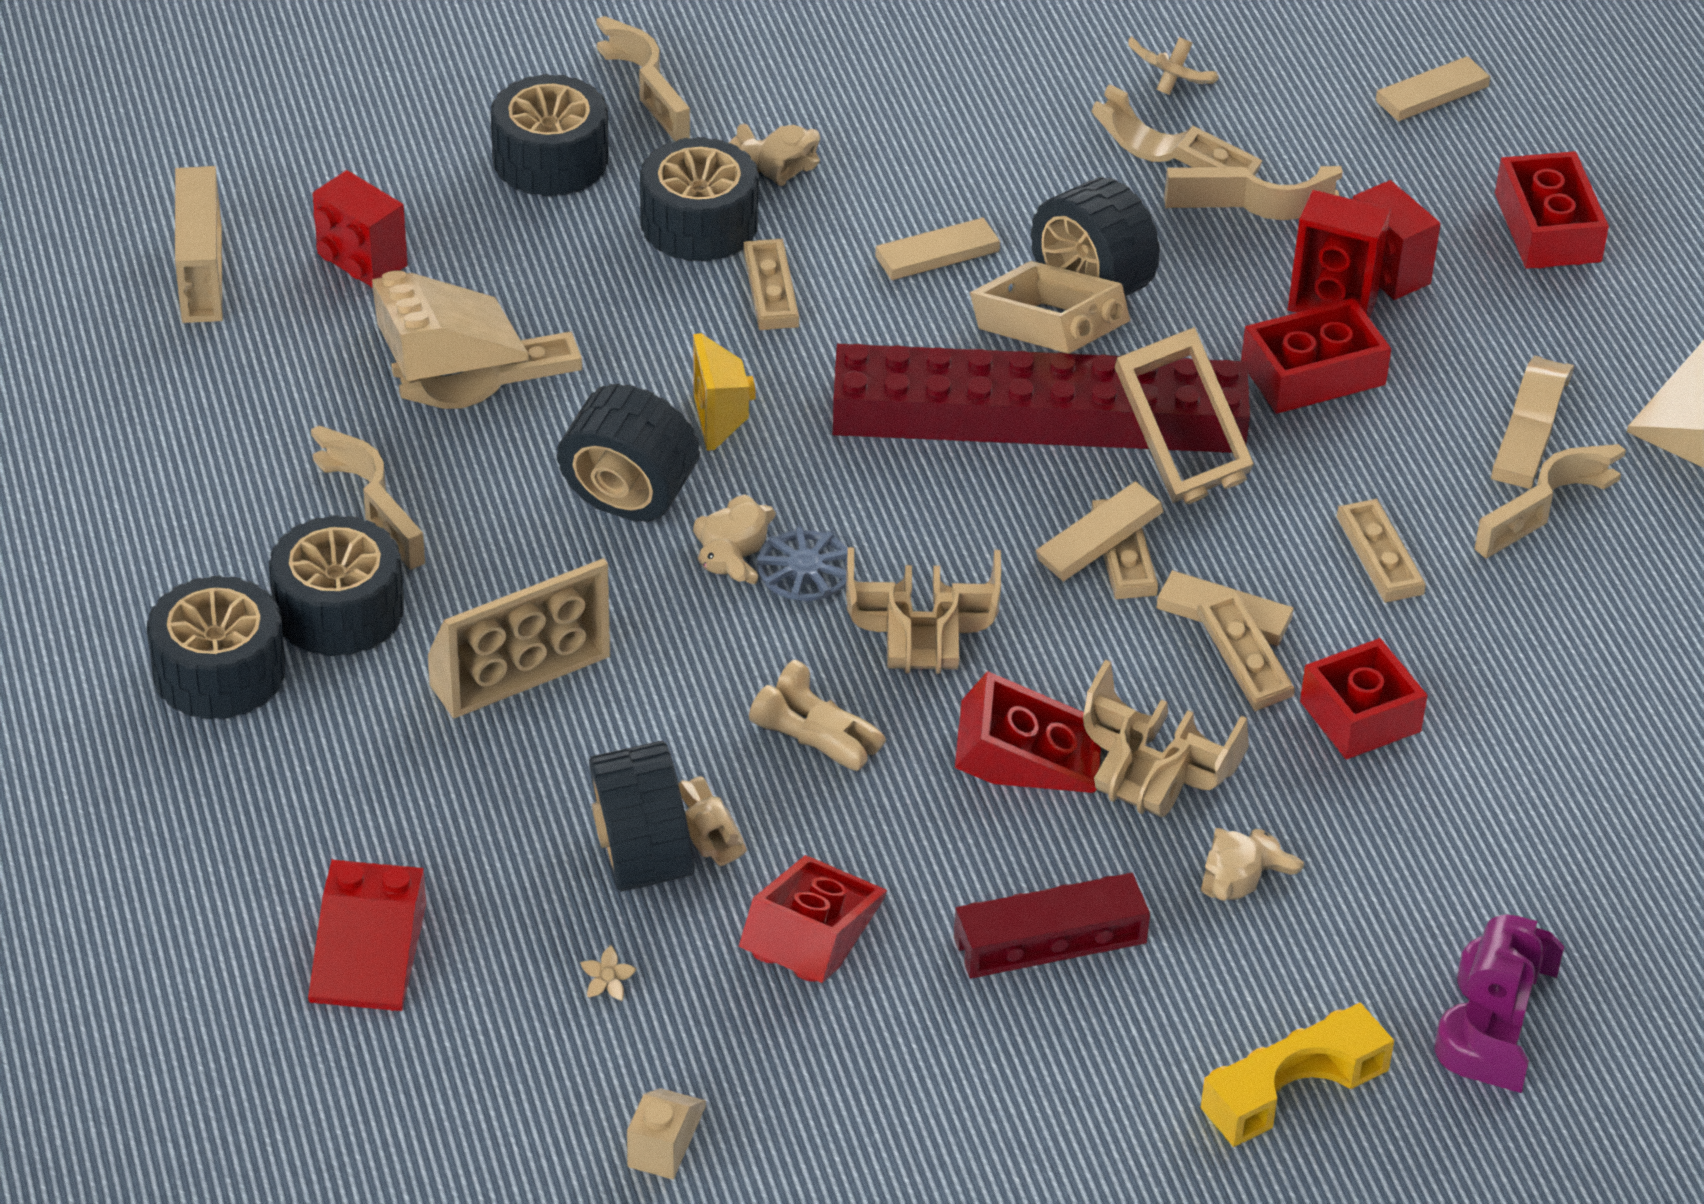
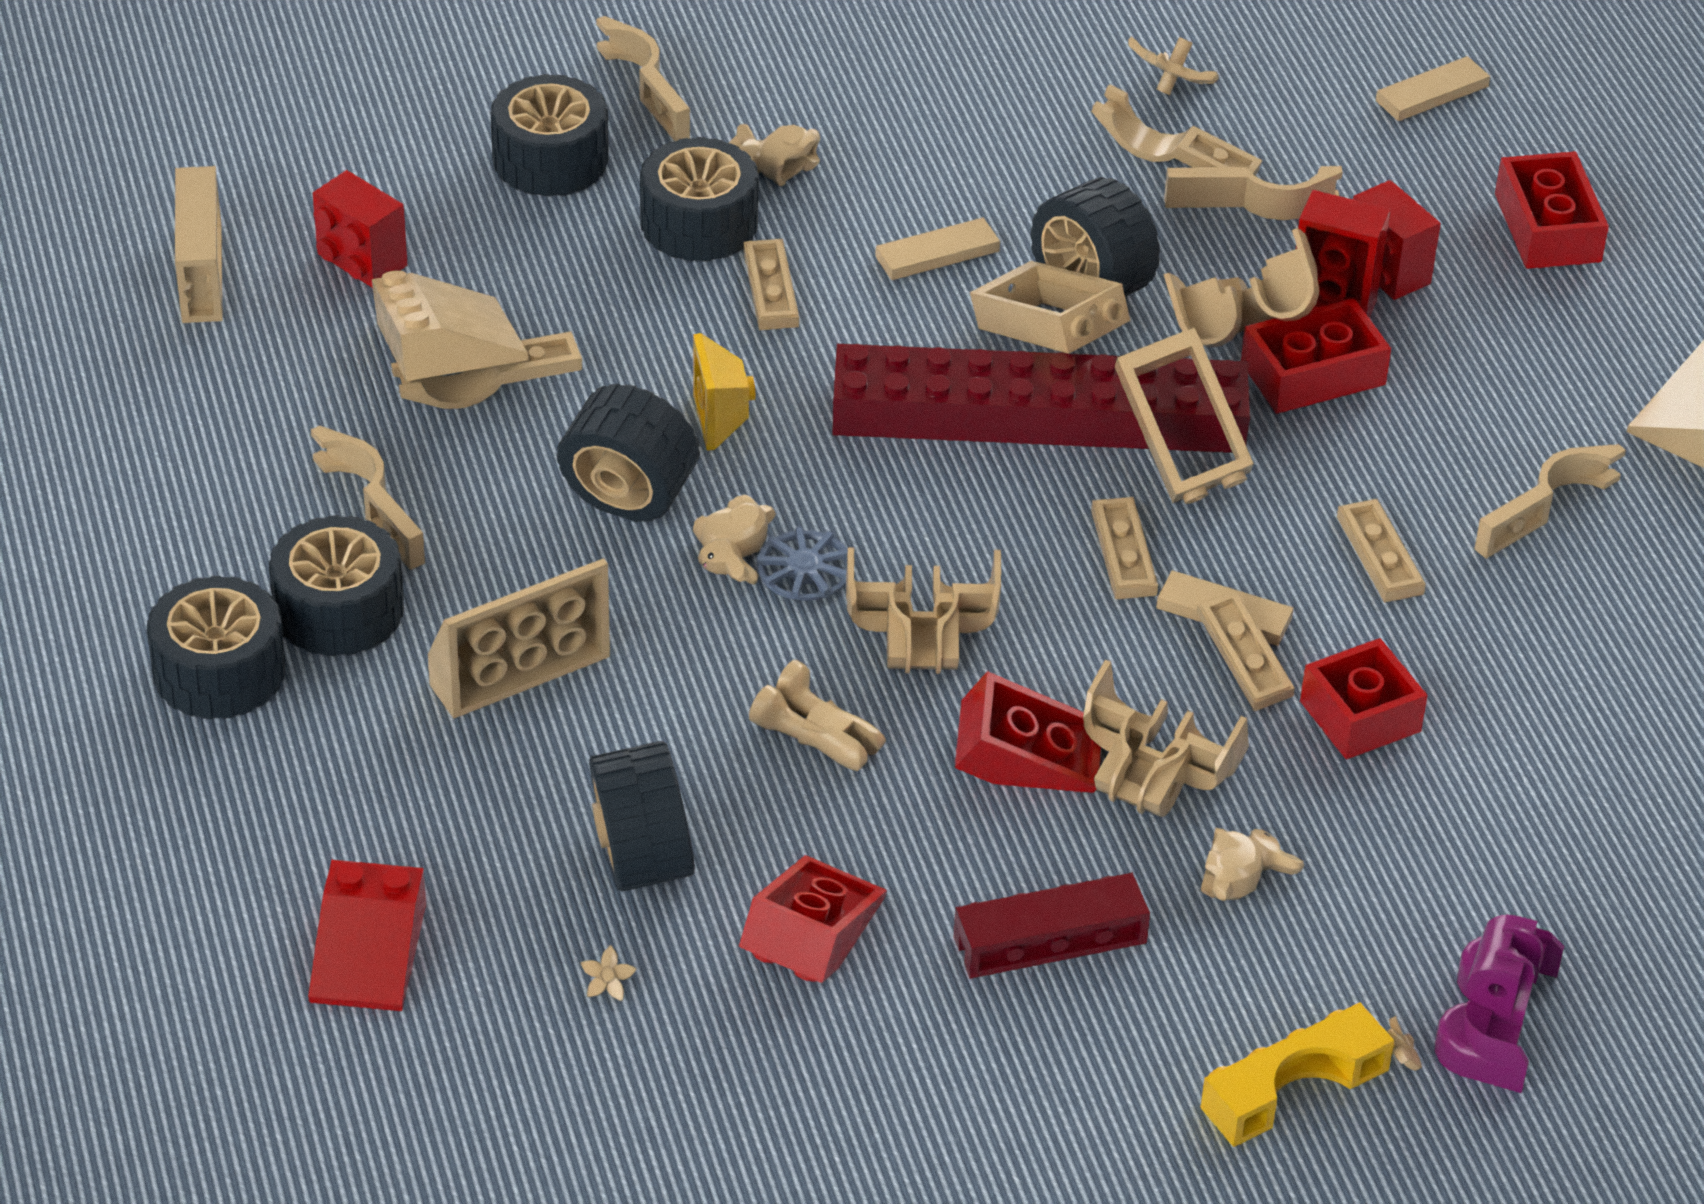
tan slope [627,1088,706,1180] -> none
tan animal [678,776,747,866] -> none
tan tile [1035,481,1163,582] -> none
tan piece [1491,355,1574,489] -> none
none -> tan piece [1163,228,1319,348]
none -> tan plant [1387,1016,1422,1071]

